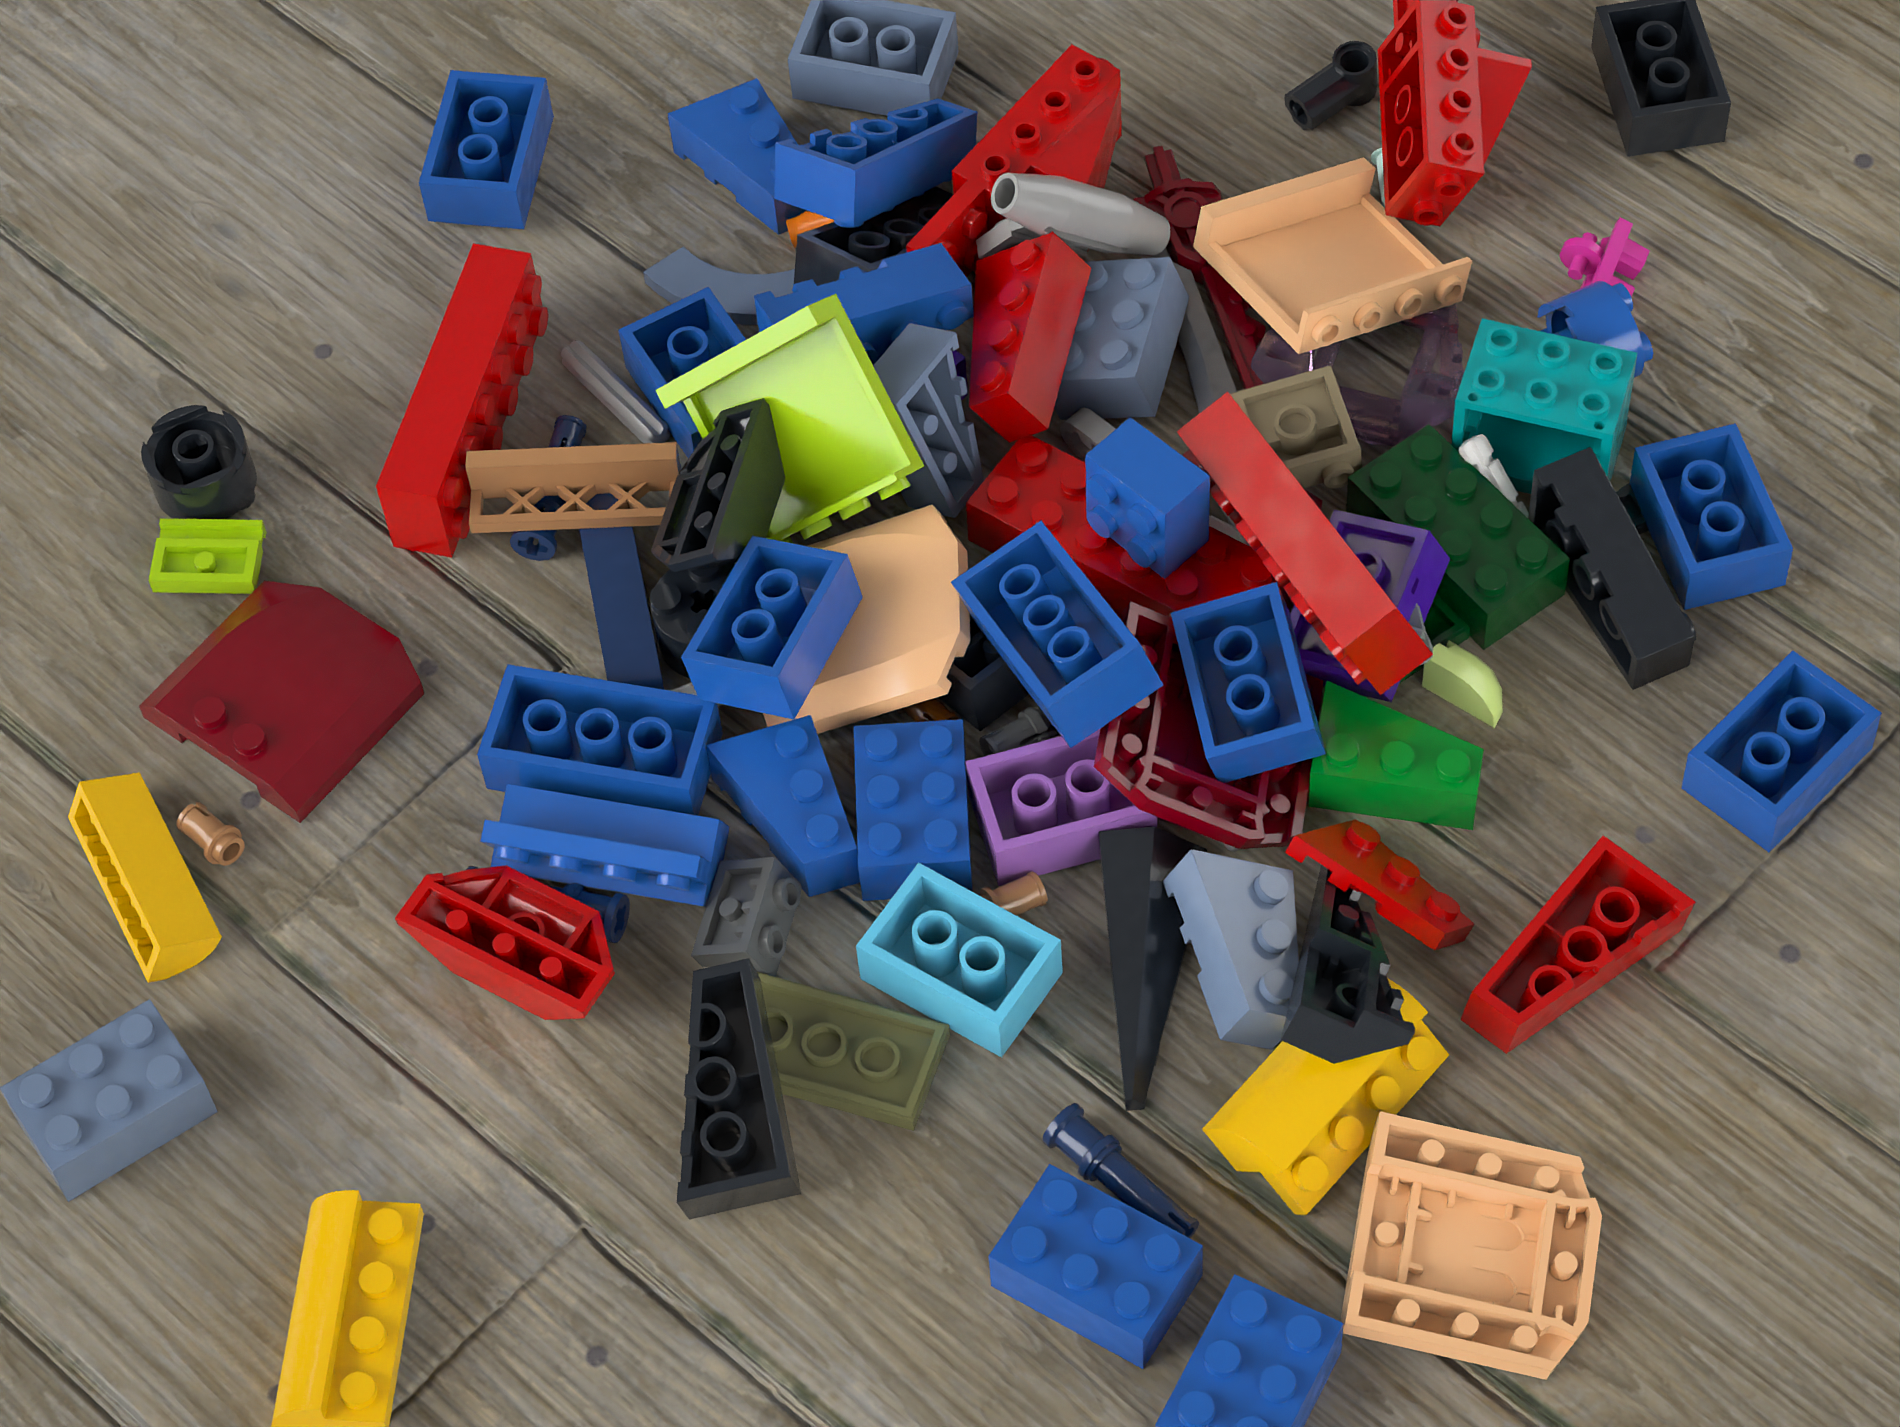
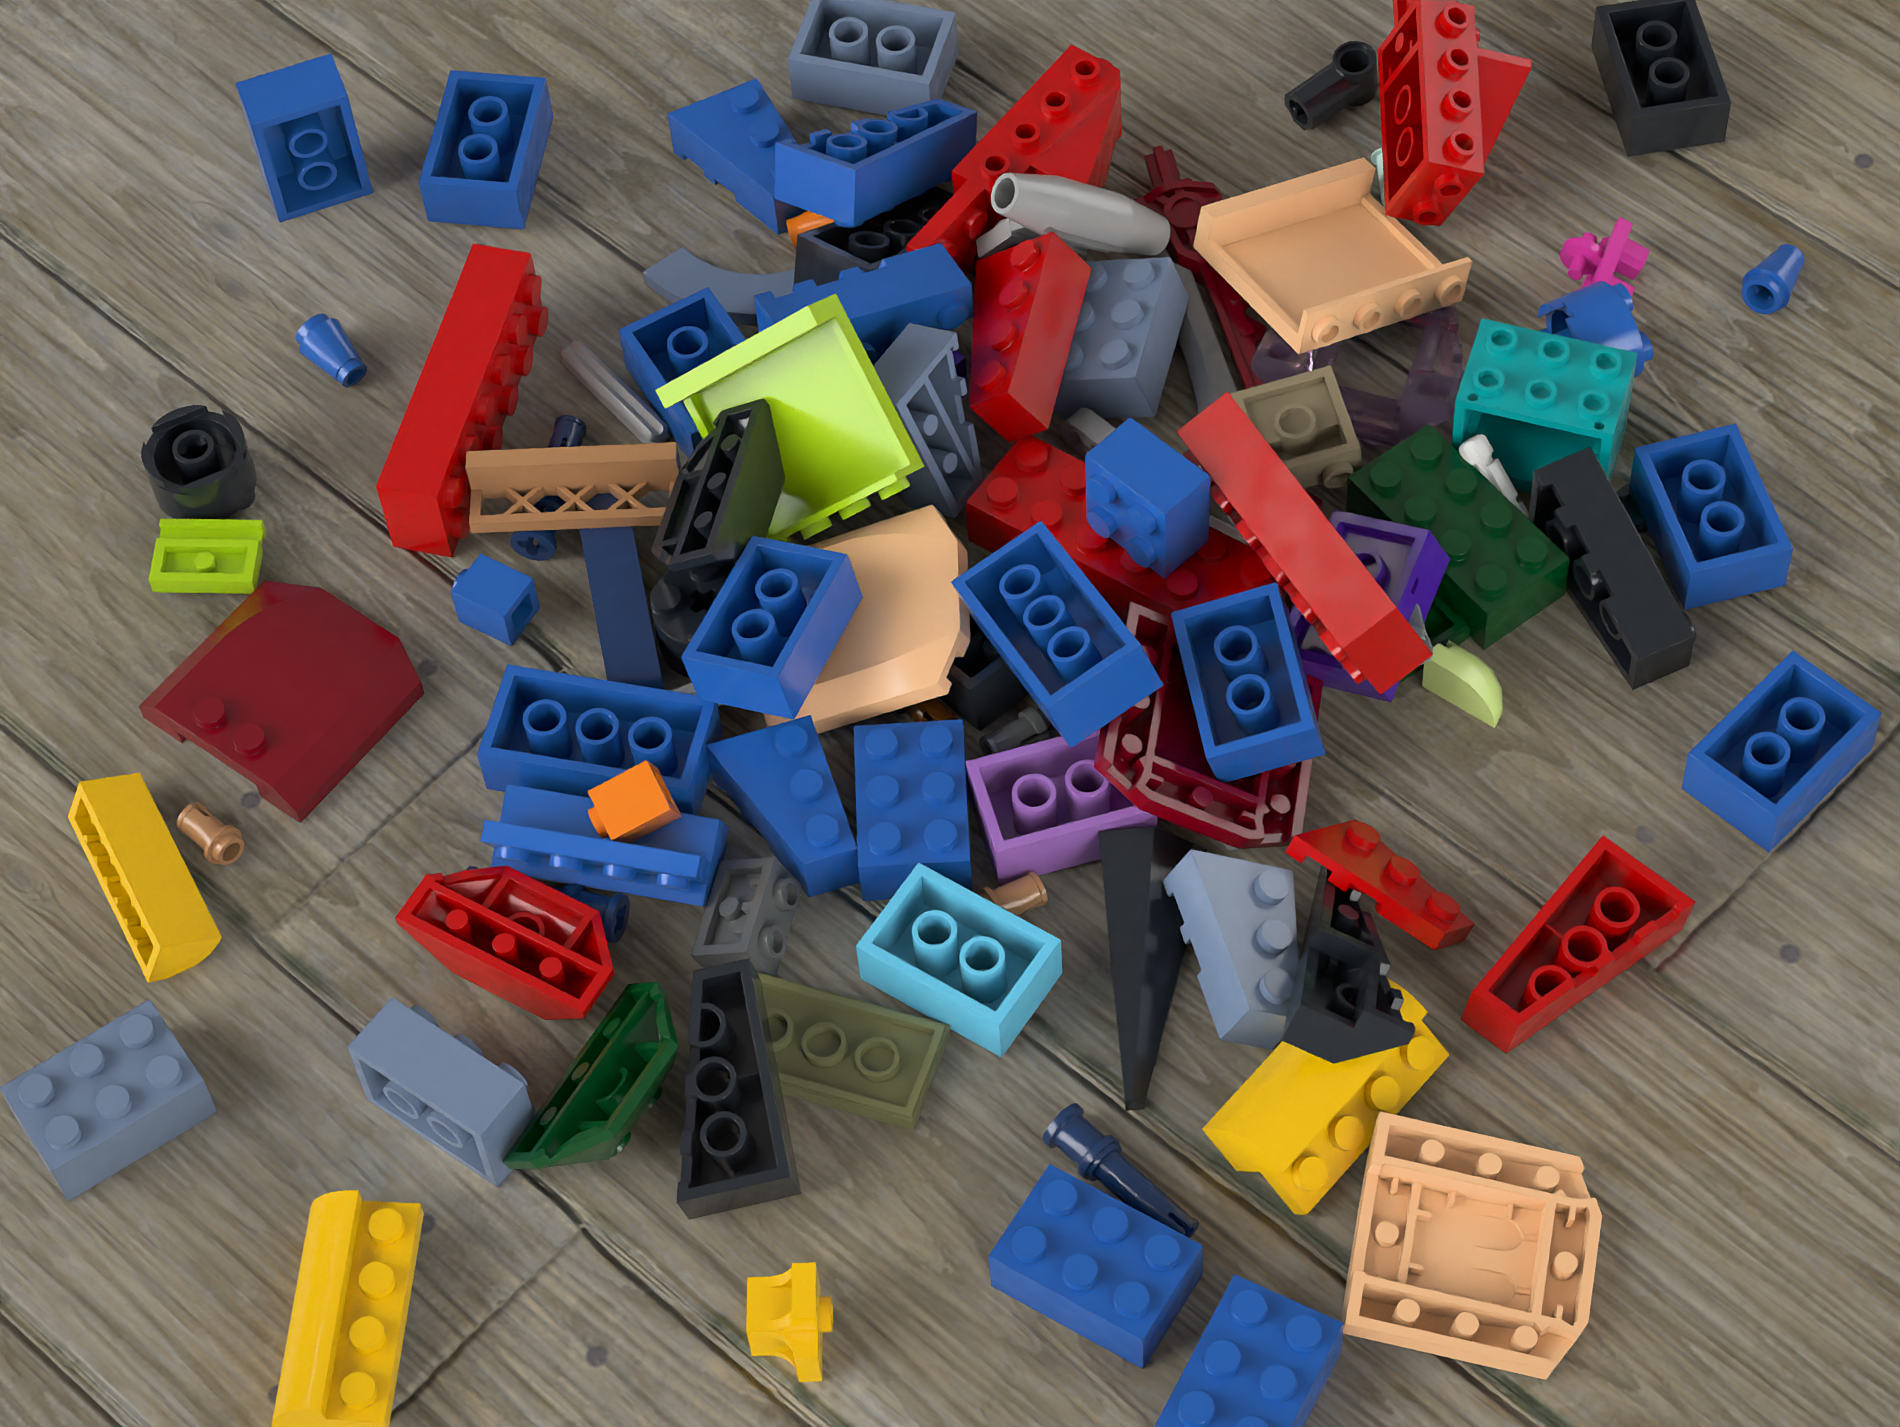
green wedge [1309,681,1484,830] -> none
none -> blue brick [235,54,373,222]
none -> blue cone [296,314,367,388]
none -> sand blue brick [348,997,535,1187]
none -> blue brick [451,553,540,646]
none -> dark green wedge [502,982,679,1169]
none -> orange brick [587,760,682,844]
none -> yellow brick [746,1262,833,1382]
none -> blue cone [1741,244,1805,314]

